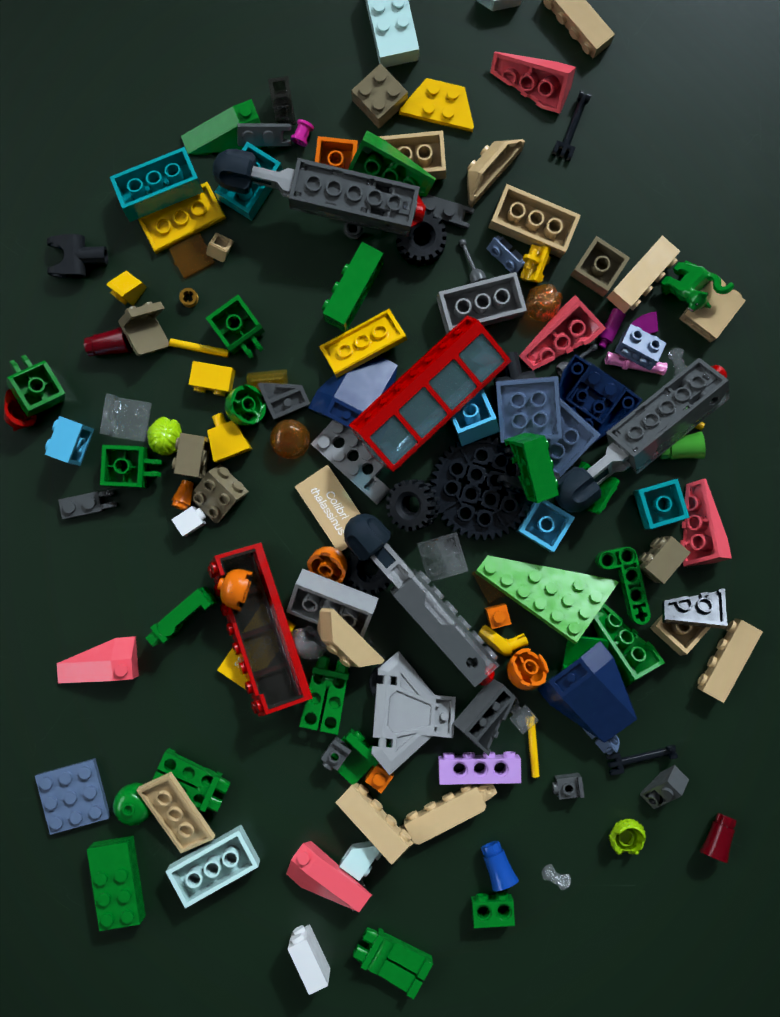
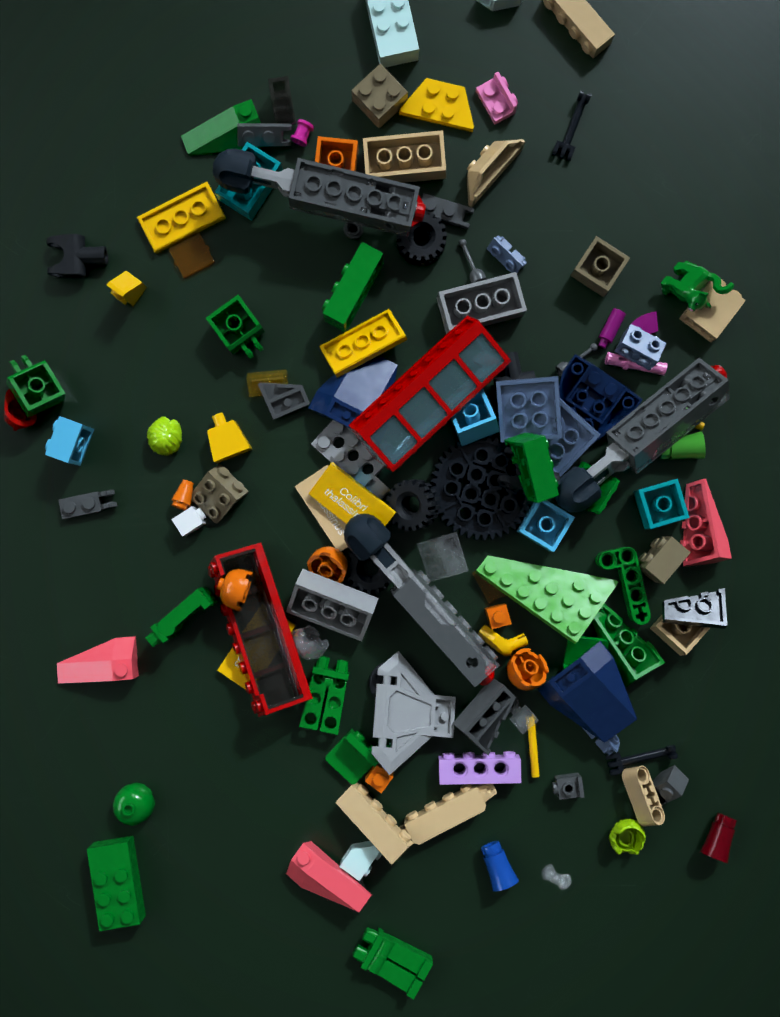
sand blue plate [35,758,111,835] -> none
dark red plant [84,327,132,357] -> none
clear bracket [99,394,152,442] -> none
green hinge [100,445,162,488] -> none
teal brick [110,147,204,222] -> none
dark tan bracket [118,301,169,356] -> none
tan tile [136,772,215,853] -> none
green hips [152,748,231,812] -> none
light aqua brick [166,825,260,908] -> none
yellow bar [169,338,229,358] -> none
dark tan brick [172,433,211,479] -> none
pearl gold bush [179,288,199,308] -> none
yellow brick [188,361,235,396] -> none
tan slope [206,233,234,262] -> none
green cylinder [224,384,266,426] -> none
clear orange cylinder [270,419,310,459] -> none
white brick [288,924,331,995] -> none
tan wedge [317,608,385,667] -> none
dark grey brick [321,736,352,771] -> none
green wedge [348,130,436,197] -> none
green brick [471,892,515,928] -> none
tan brick [488,184,581,258] -> none
coral wedge [490,51,576,114] -> none
coral wedge [519,295,606,370] -> none
yellow hips [520,244,551,283] -> none
clear orange hair [525,284,562,322] -> none
tan brick [607,235,680,314] -> none
clear piece [668,348,688,376] -> none
tan brick [697,618,763,703] -> none
none -> yellow tile [308,462,396,526]
none -> bright pink bracket [476,72,518,125]
none -> tan beam [622,766,665,827]

